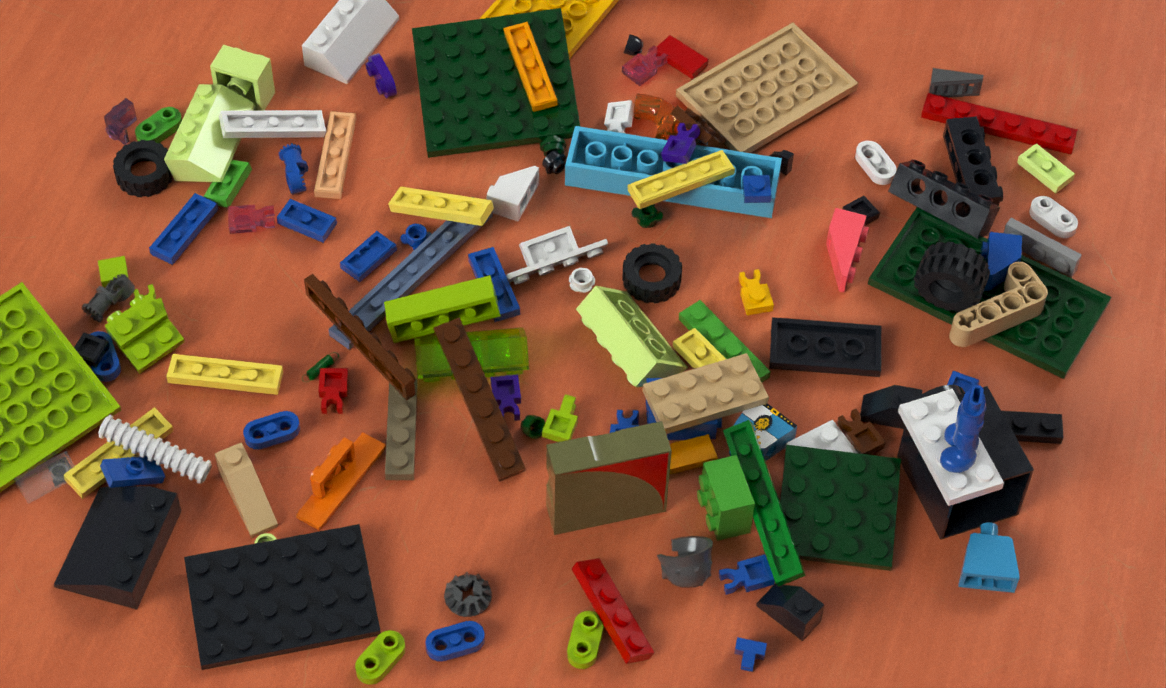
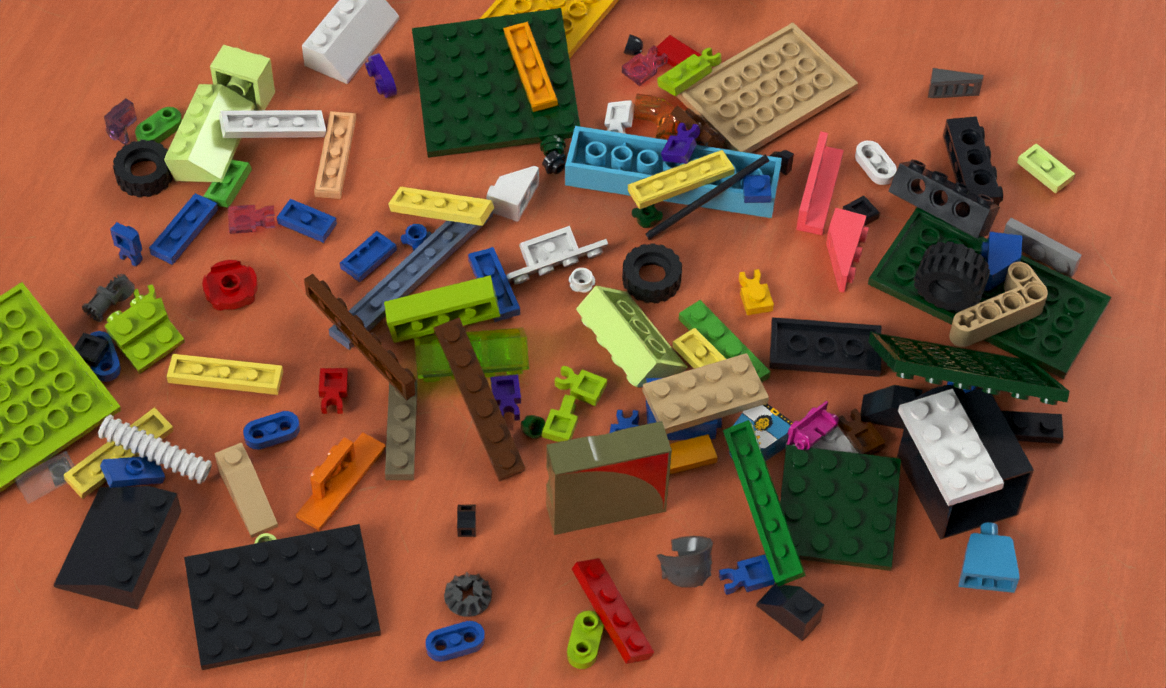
lime tile [98,256,129,287] -> none
blue connector [279,143,309,195] -> none
green piece [302,352,339,382] -> none
lime plate [355,630,405,685] -> none
bright green brick [697,455,755,541] -> none
blue tile [735,637,767,672] -> none
red plate [921,93,1078,155] -> none
blue piece [940,385,986,473] -> none
white plate [1029,196,1078,238] -> none
none -> blue plate [110,222,143,266]
none -> red plate [202,260,258,311]
none -> black piece [457,504,476,537]
none -> lime plate [555,366,607,406]
none -> black axle [645,154,770,240]
none -> lime plate [657,47,722,96]
none -> dark pink hinge [787,401,839,450]
none -> coral fence [796,131,844,235]
none -> dark green plate [868,331,1070,405]

